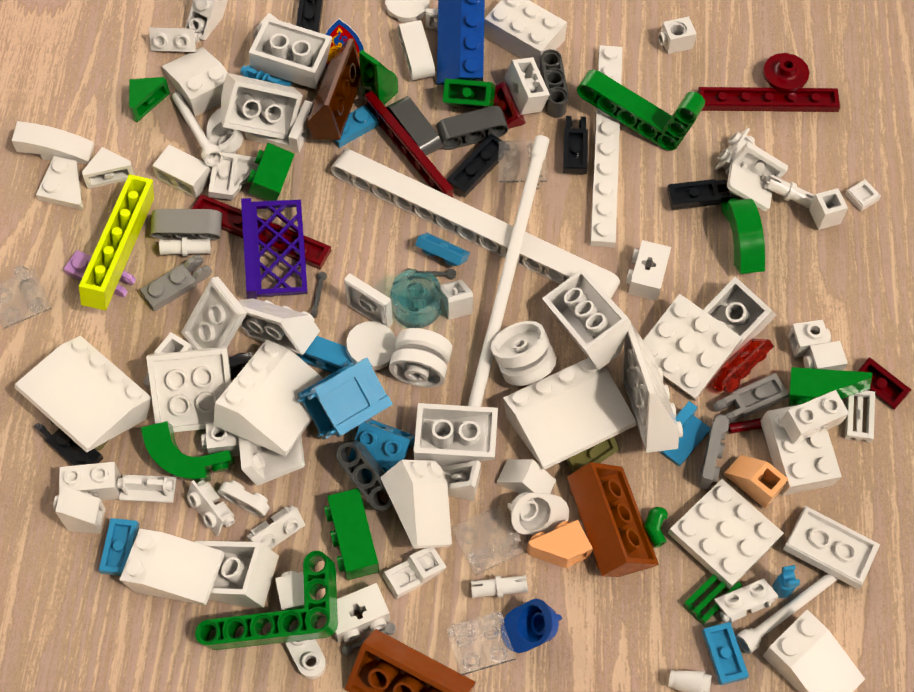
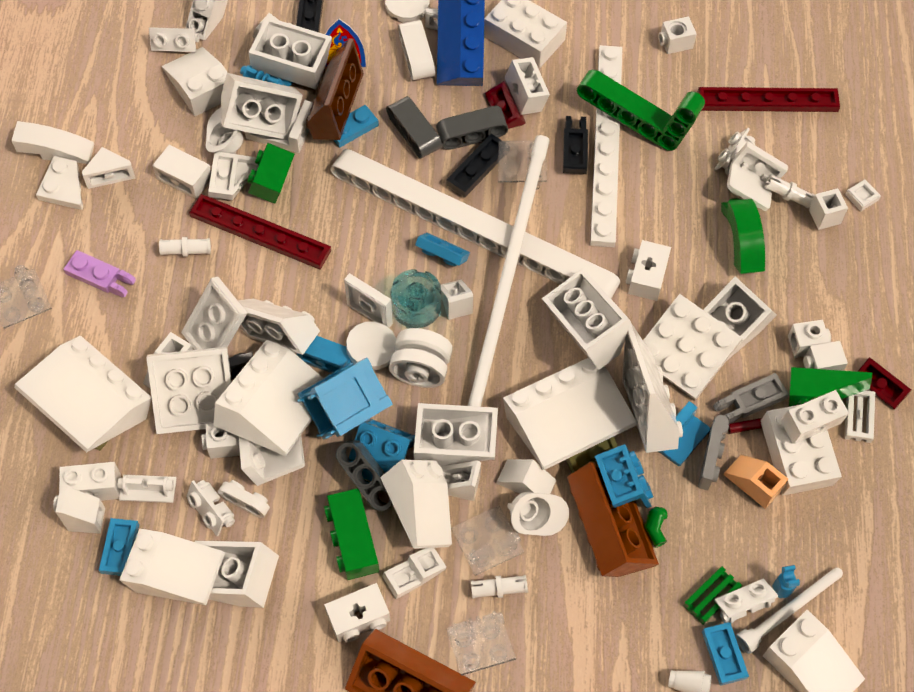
black hinge [34,418,104,466] -> none
neon yellow brick [79,174,154,311] -> none
green slope [129,77,170,122] -> none
light grey hinge [140,255,212,311] -> none
green arch [141,421,235,482] -> none
light grey beam [150,209,222,240] -> none
white piece [172,92,223,167] -> none
green beam [195,551,338,650] -> none
dark purple fence [241,198,308,299] -> none
white hinge [247,505,305,549] -> none
white brick [275,571,304,611] -> none
white plate [286,624,326,679] -> none
dark grey hinge [311,272,327,318] -> none
light grey hinge [342,623,396,656] -> none
green slope [359,50,398,105] -> none
dark red tile [365,90,453,198] -> none
dark grey hinge [404,268,456,280] -> none
green brick [443,78,496,108] -> none
white wheel [491,321,557,386] -> none
blue piece [501,598,562,653] -> none
light nougat slope [527,520,593,568] -> none
dark grey beam [540,49,568,118] -> none
black hinge [667,179,738,210] -> none
white plate [668,479,784,589] -> none
clear red hinge [711,339,774,393] -> none
dark red piece [763,53,810,92] -> none
white tile [783,506,880,590] -> none
none -> dark azure bracket [595,444,654,508]

